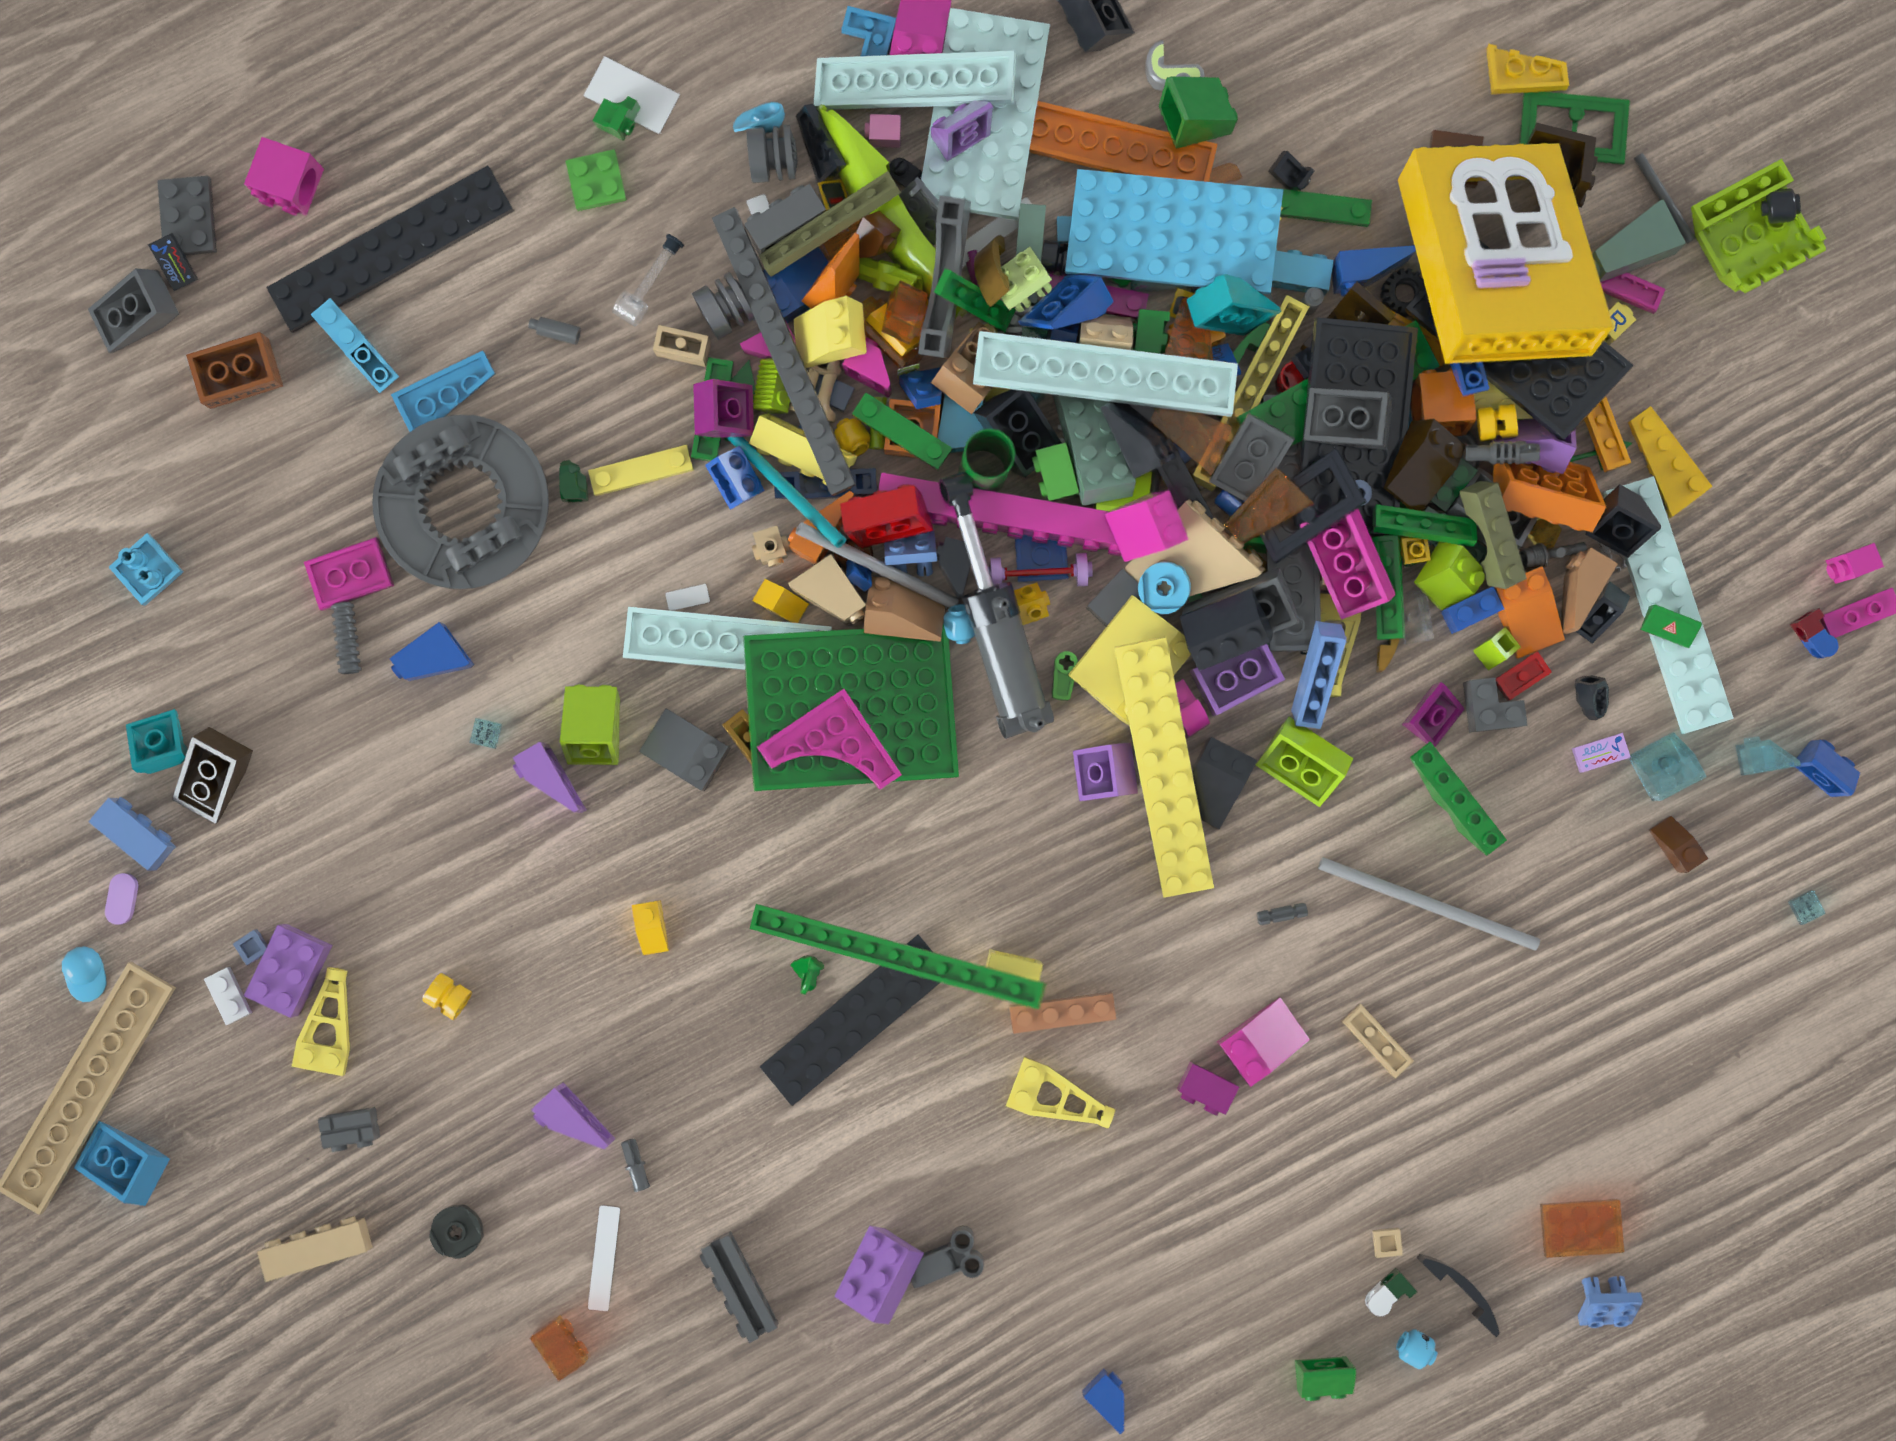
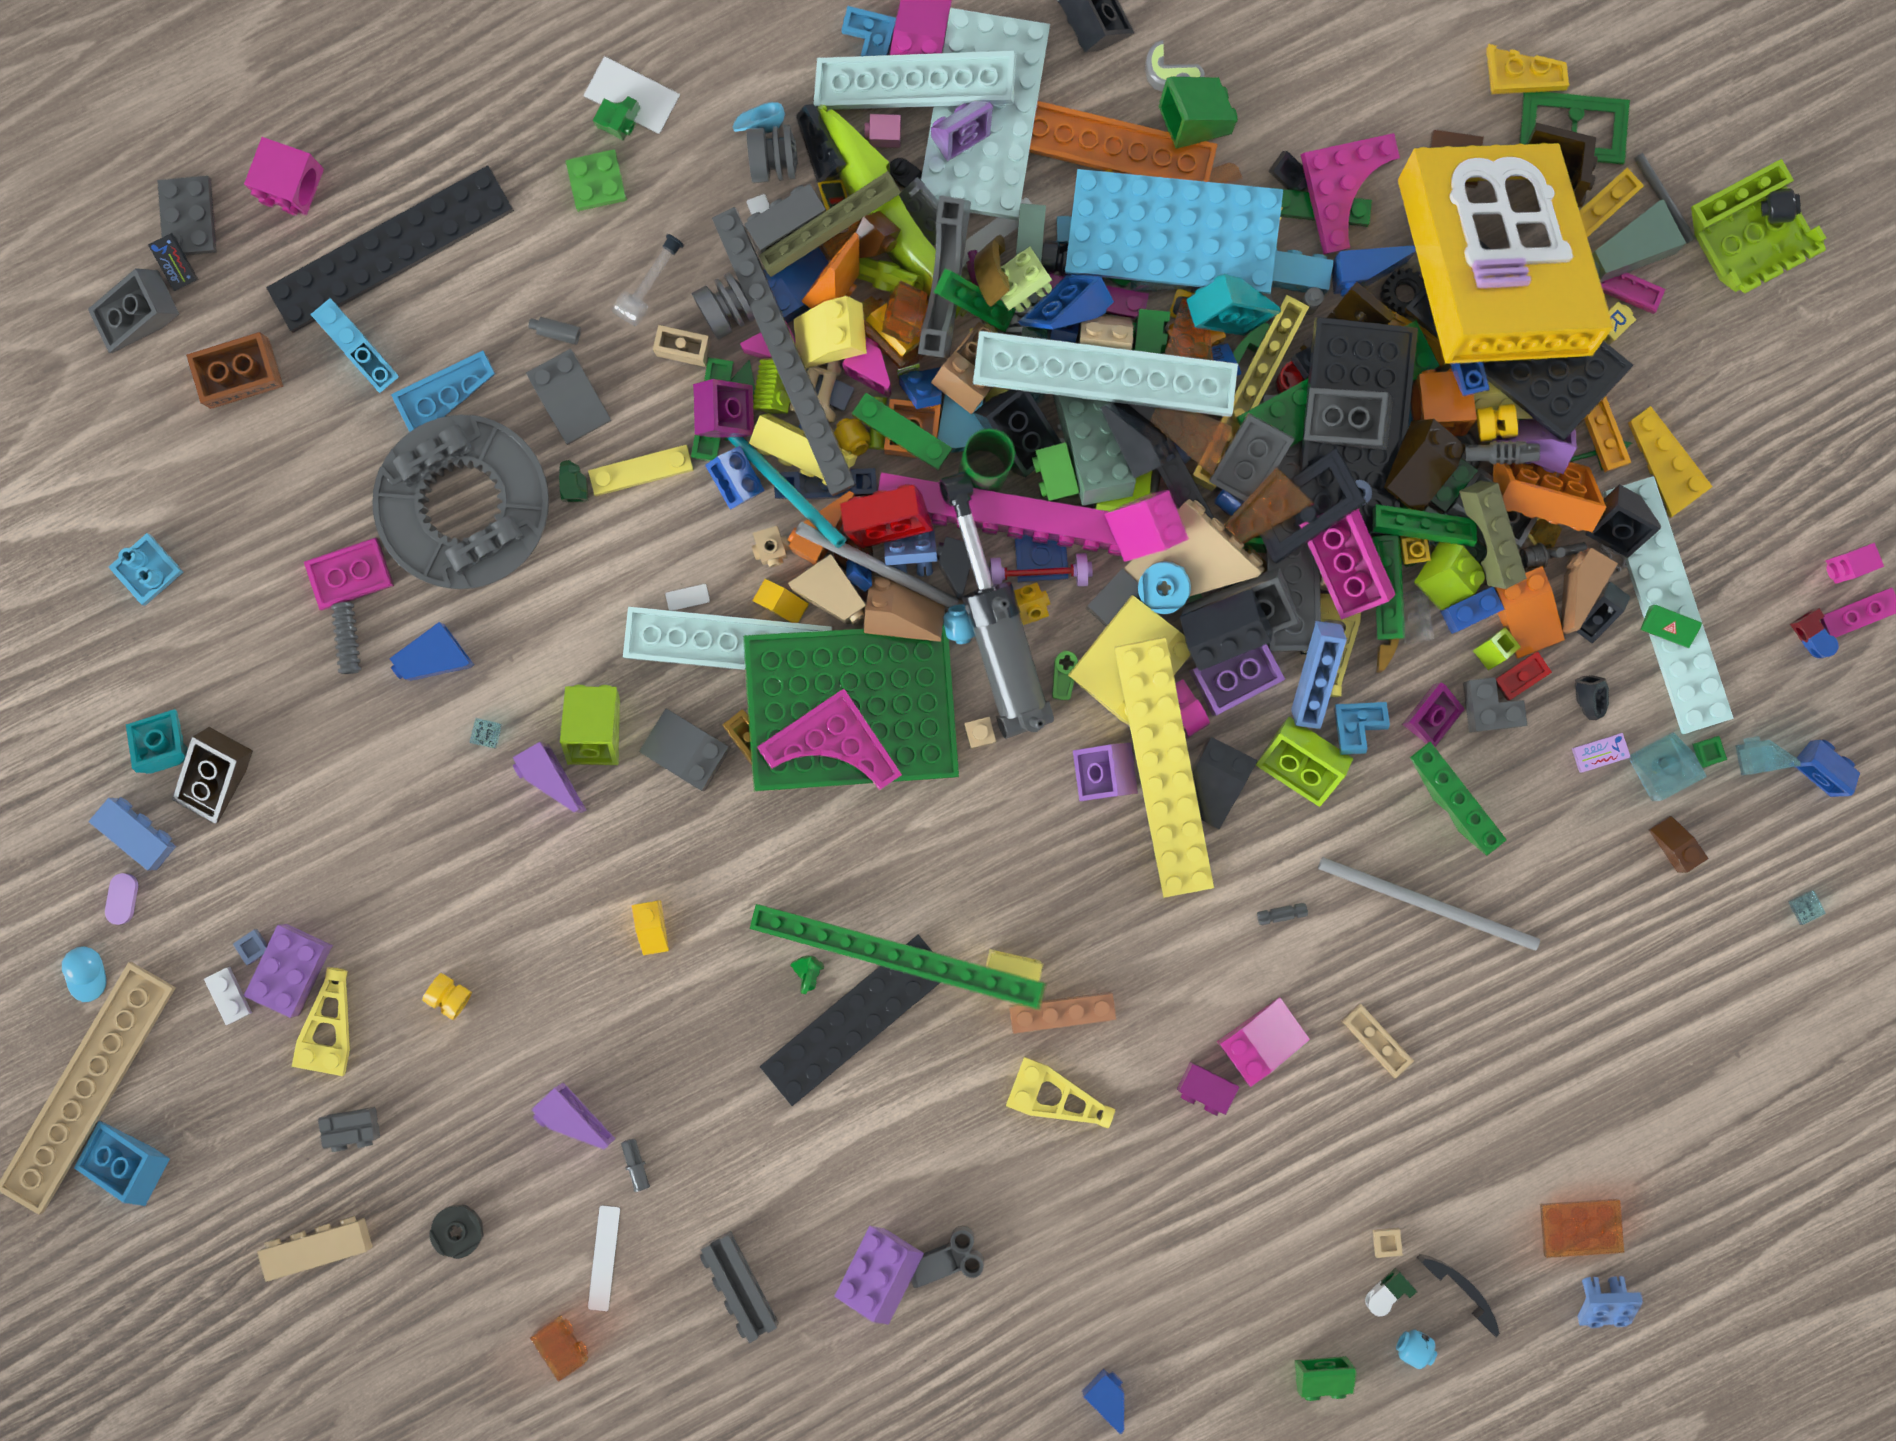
none -> dark grey slope [526,348,612,445]
none -> tan brick [964,717,996,749]
none -> dark pink plate [1300,133,1400,255]
none -> dark azure plate [1334,702,1390,755]
none -> yellow plate [1579,168,1644,237]
none -> green tile [1692,736,1727,768]

